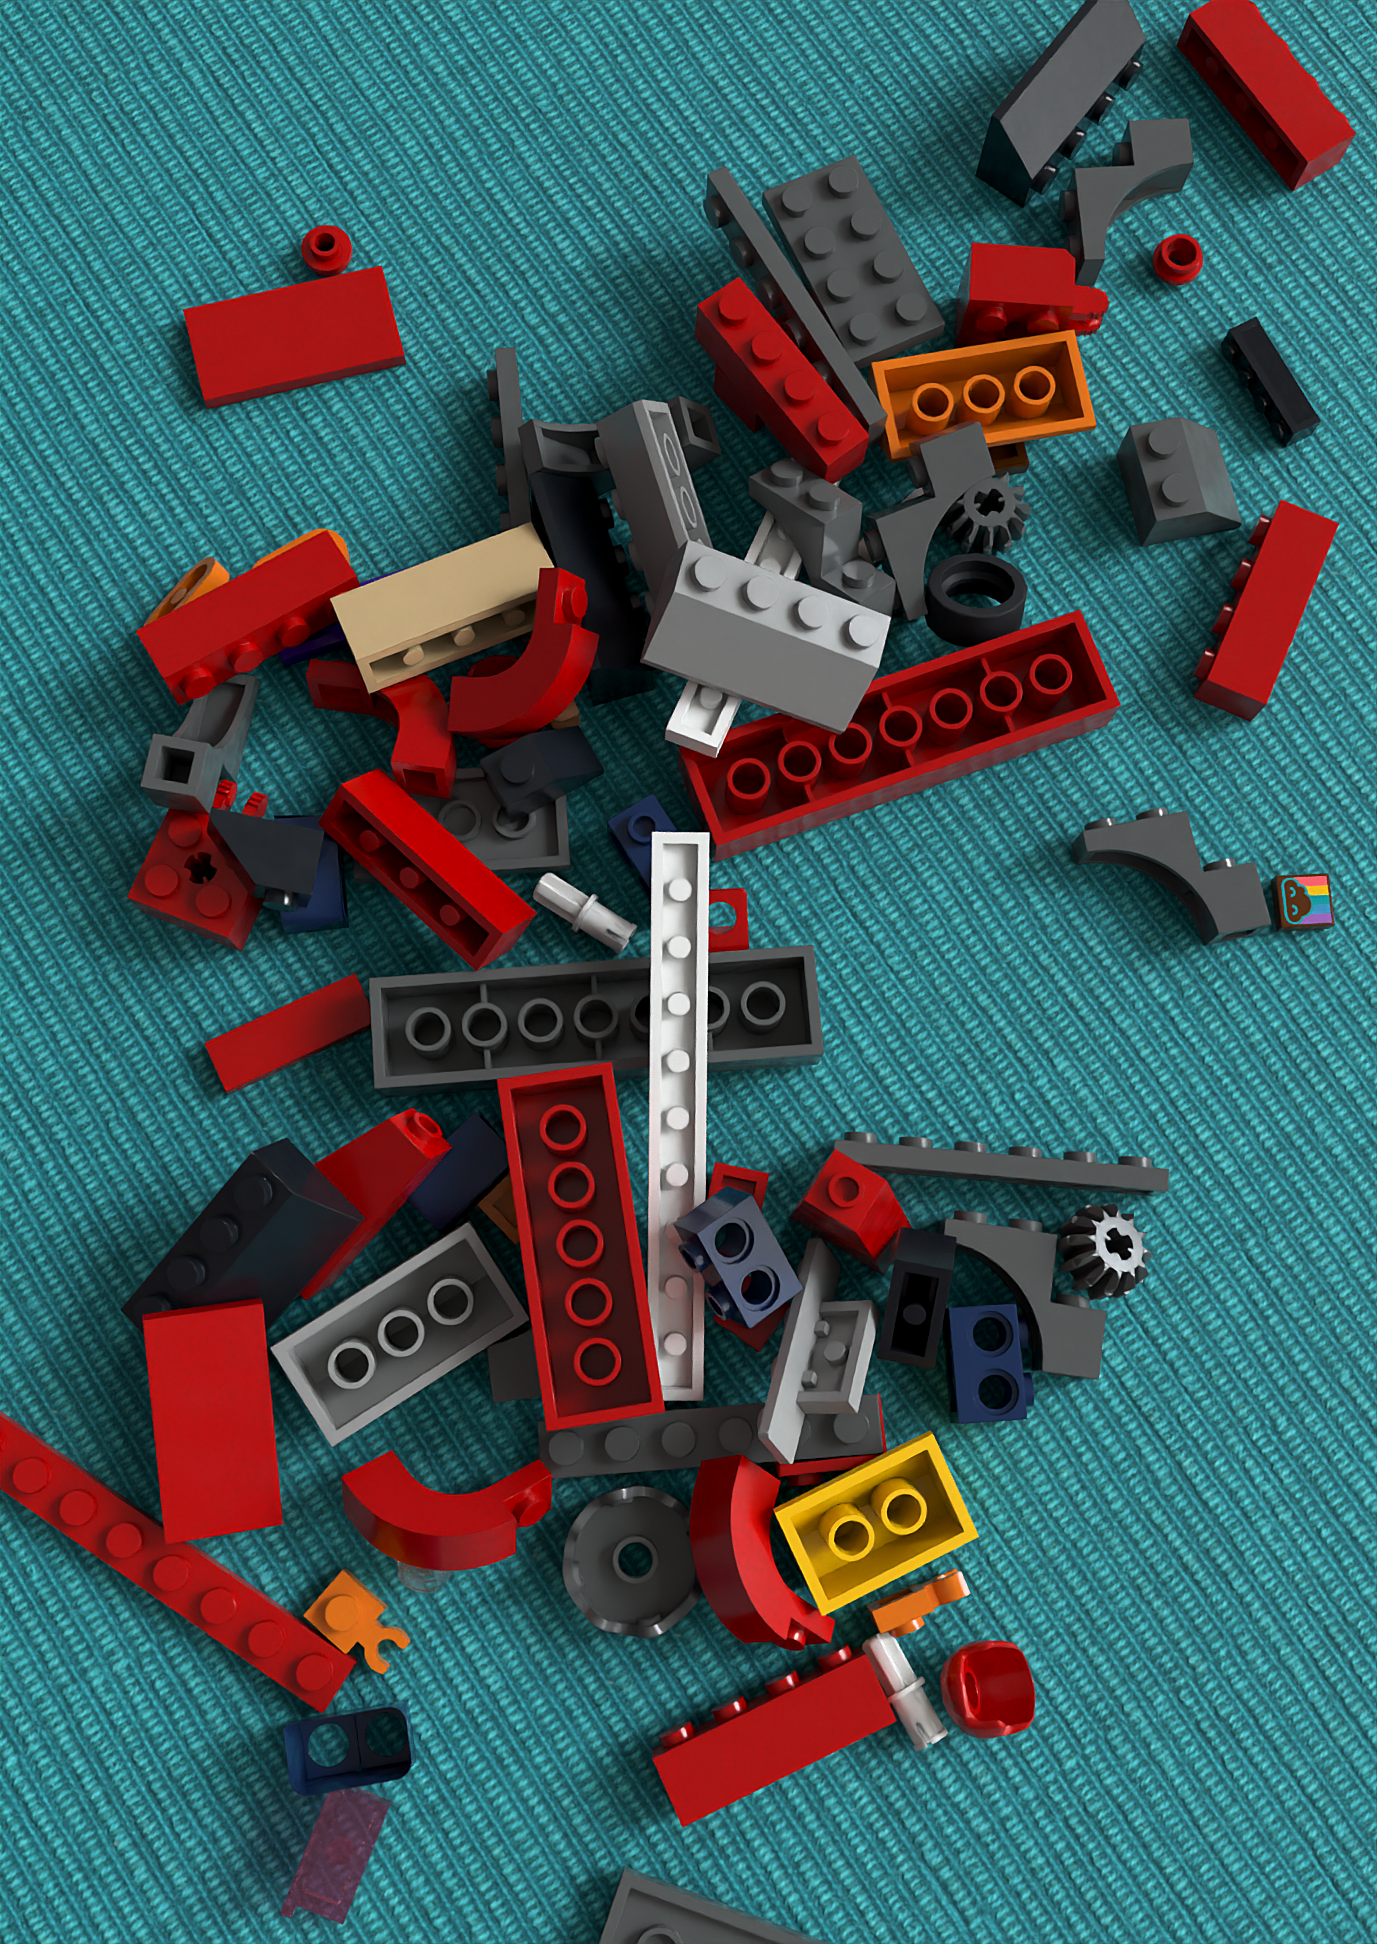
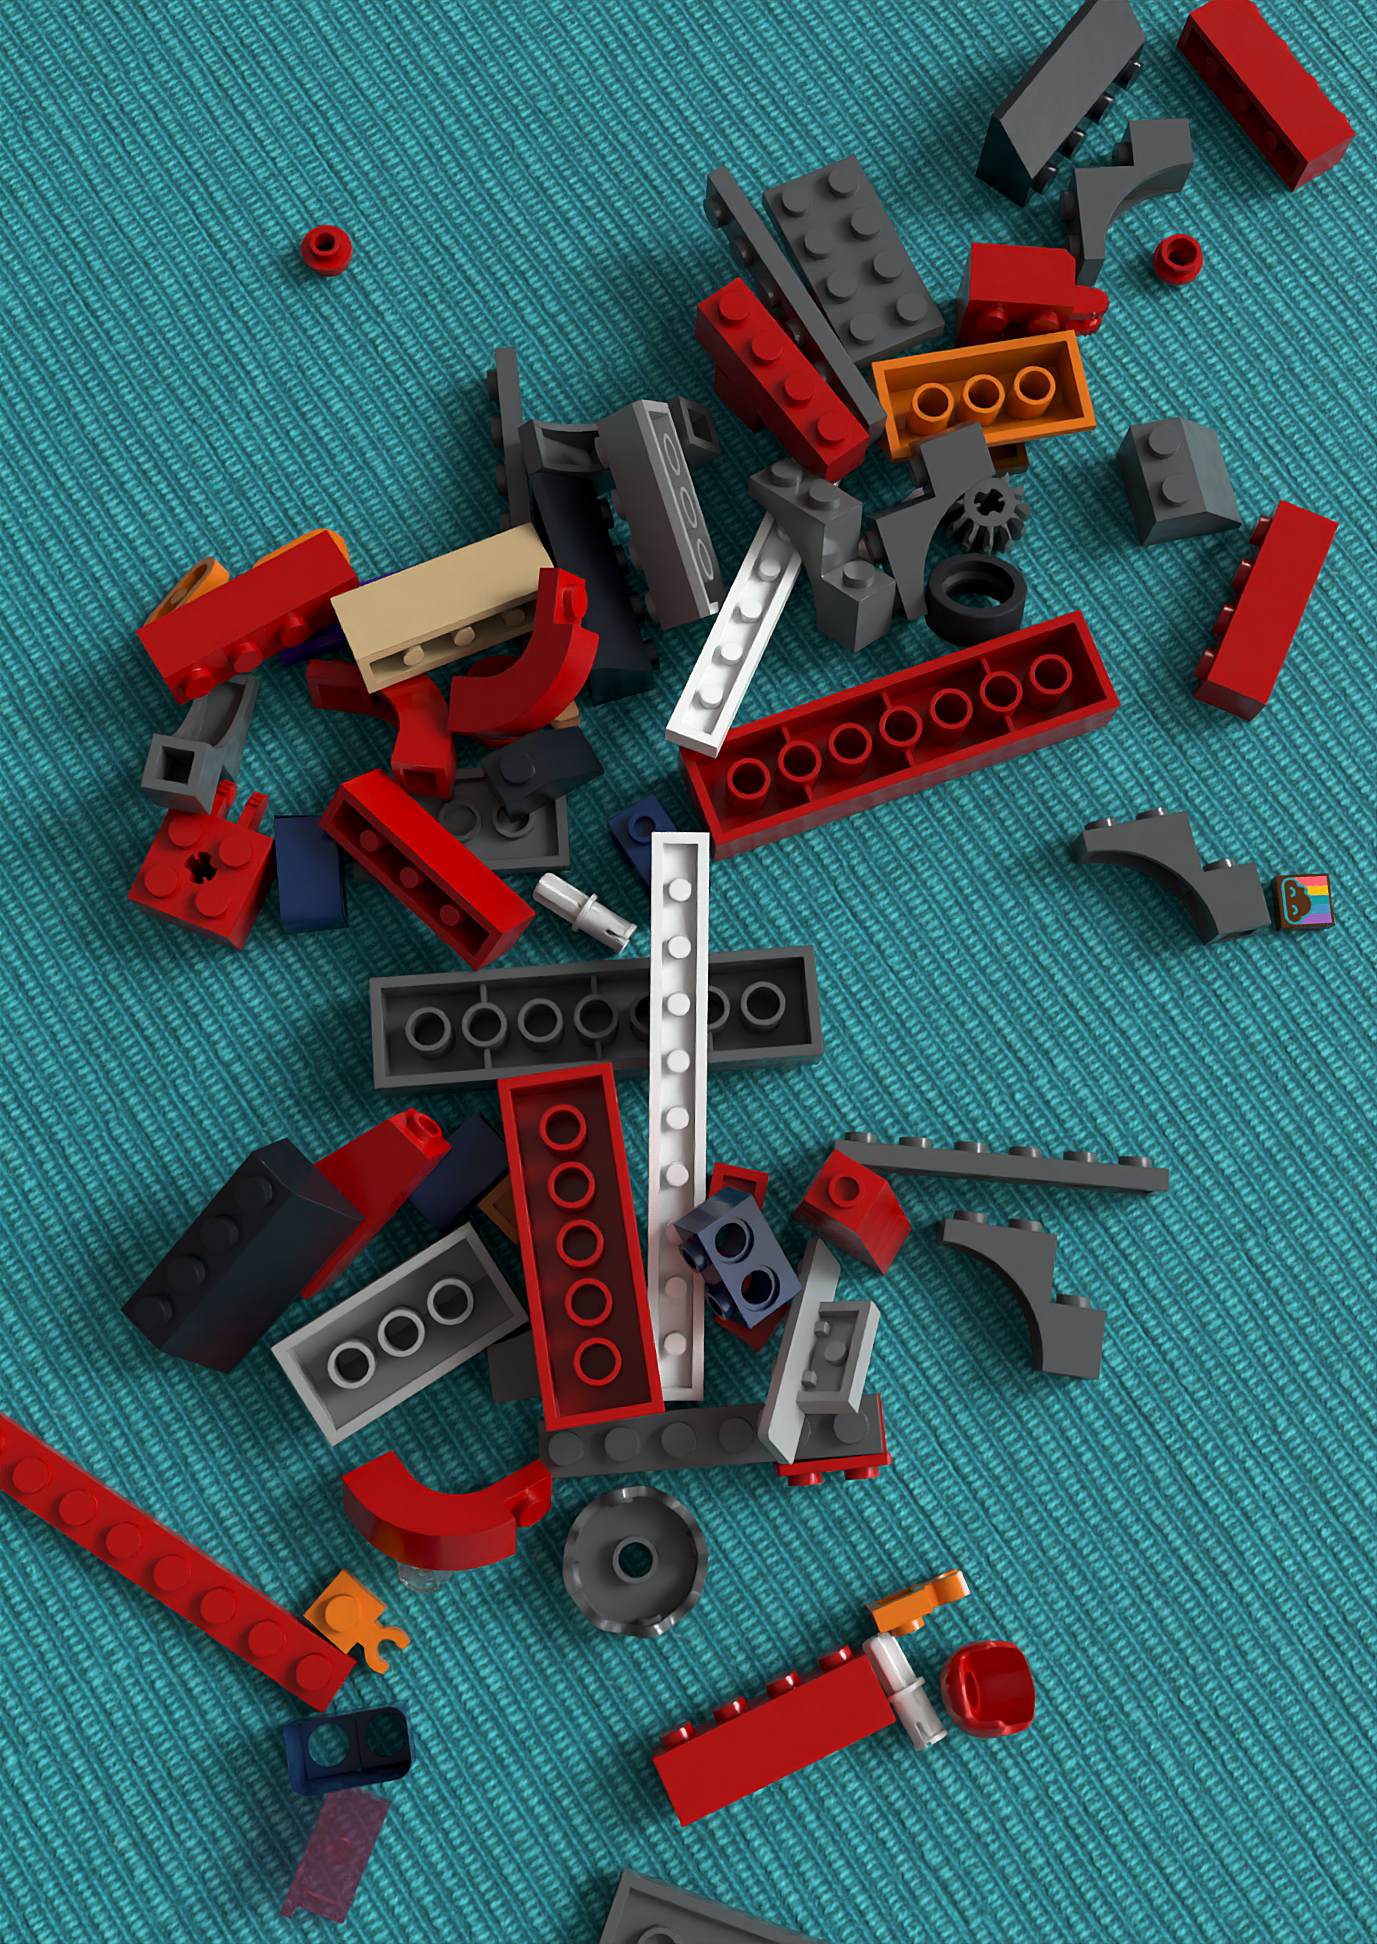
red tile [142,1298,283,1545] -> none
red tile [183,265,406,409] -> none
red tile [204,973,371,1094] -> none
black slope [206,807,324,912] -> none
light grey slope [640,539,891,734] -> none
red arch [690,1454,835,1651] -> none
red bracket [708,888,749,953] -> none
yellow slope [773,1431,979,1616] -> none
black brick [877,1227,957,1369] -> none
dark blue brick [942,1303,1034,1424] -> none
dark grey gear [1056,1203,1153,1300] -> none
black piece [1221,317,1321,448] -> none

